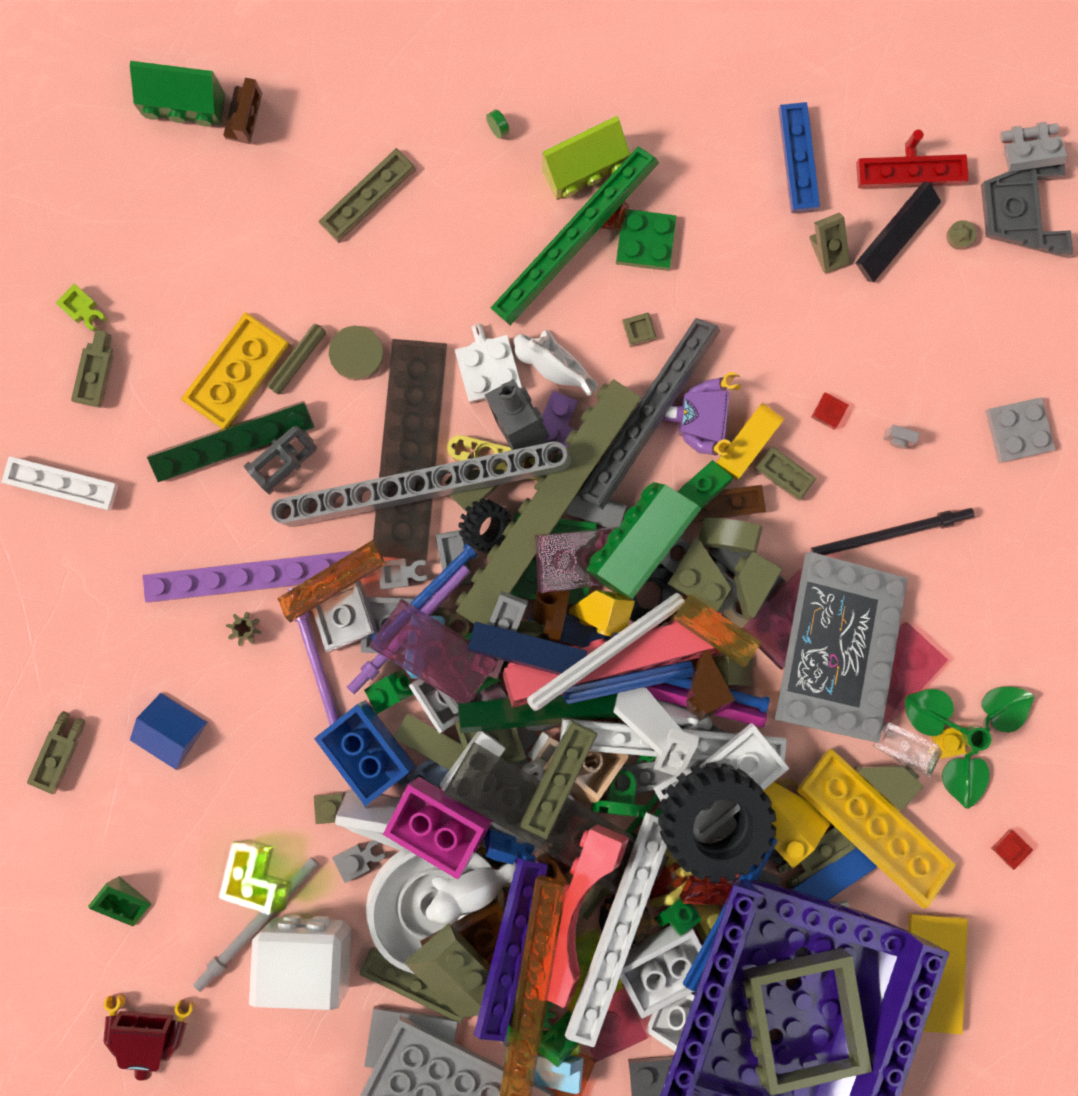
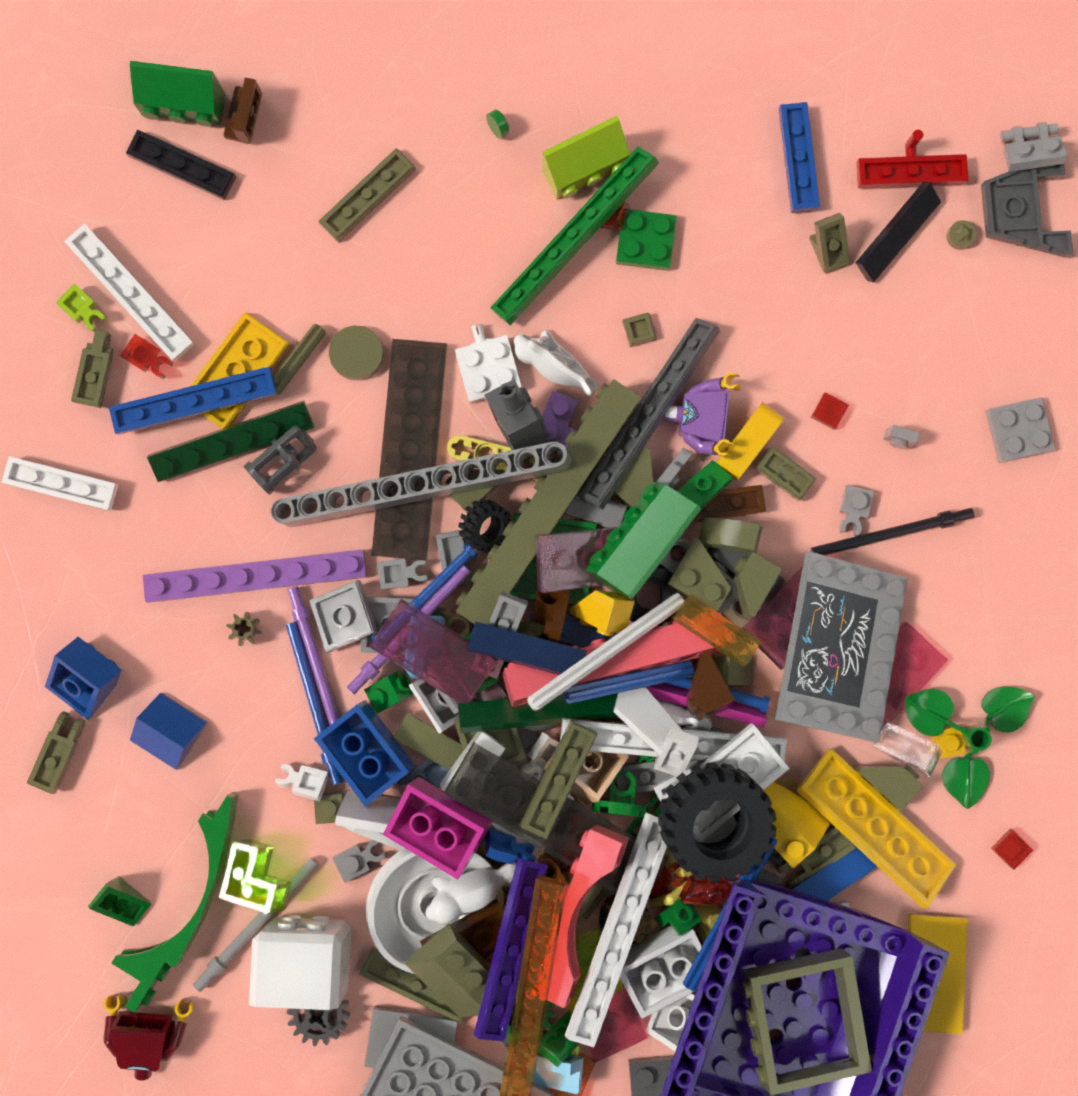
clear orange plate [277,540,386,623] -> none
none -> blue slope [45,637,122,720]
none -> white plate [64,223,195,362]
none -> blue plate [109,367,278,435]
none -> green slope [111,792,238,1013]
none -> clear red plate [120,334,174,379]
none -> black tile [126,129,236,200]
none -> white plate [275,764,329,802]
none -> blue bar [286,622,343,786]
none -> dark grey gear [287,1000,350,1046]
none -> olive slope [613,447,653,509]
none -> light grey plate [657,447,692,488]
none -> light grey plate [838,485,874,536]

